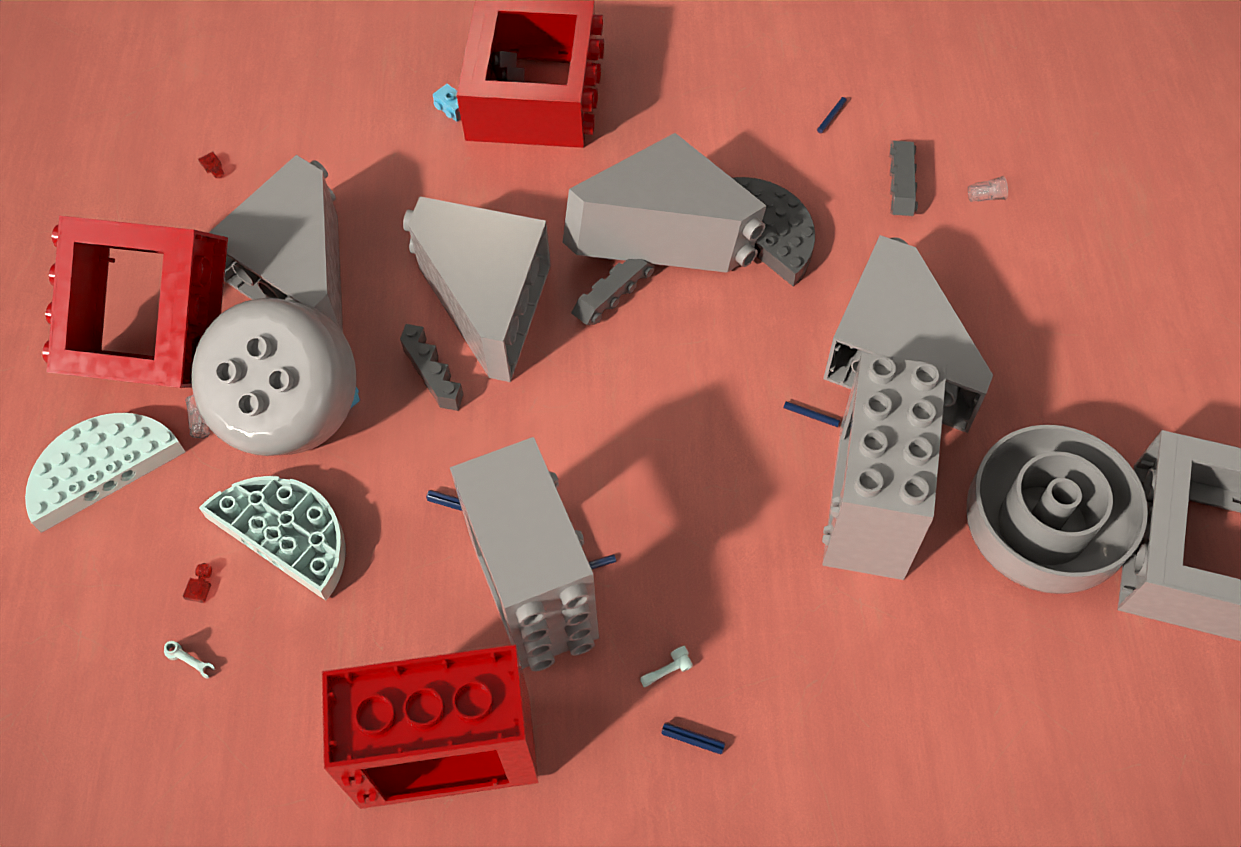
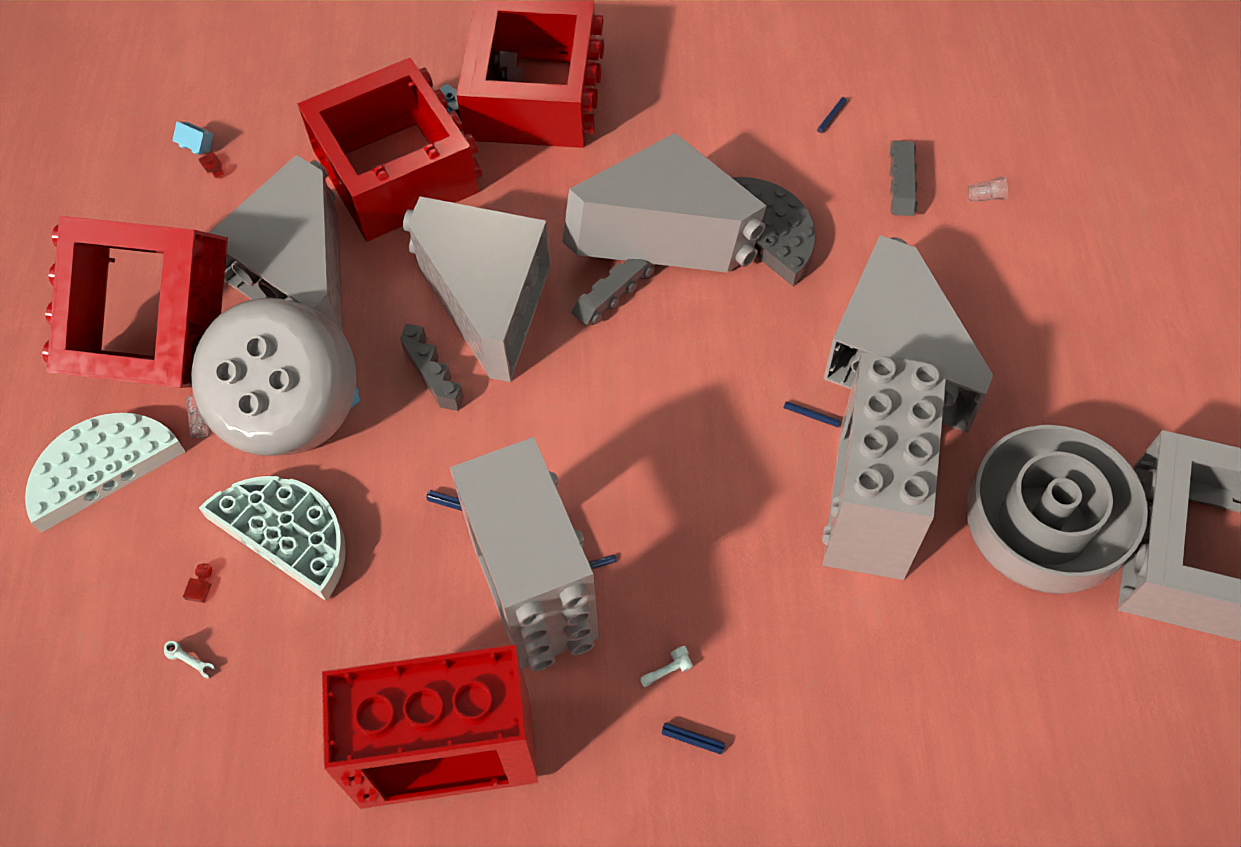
none -> medium azure brick [172,121,214,155]
none -> red door [297,57,482,242]

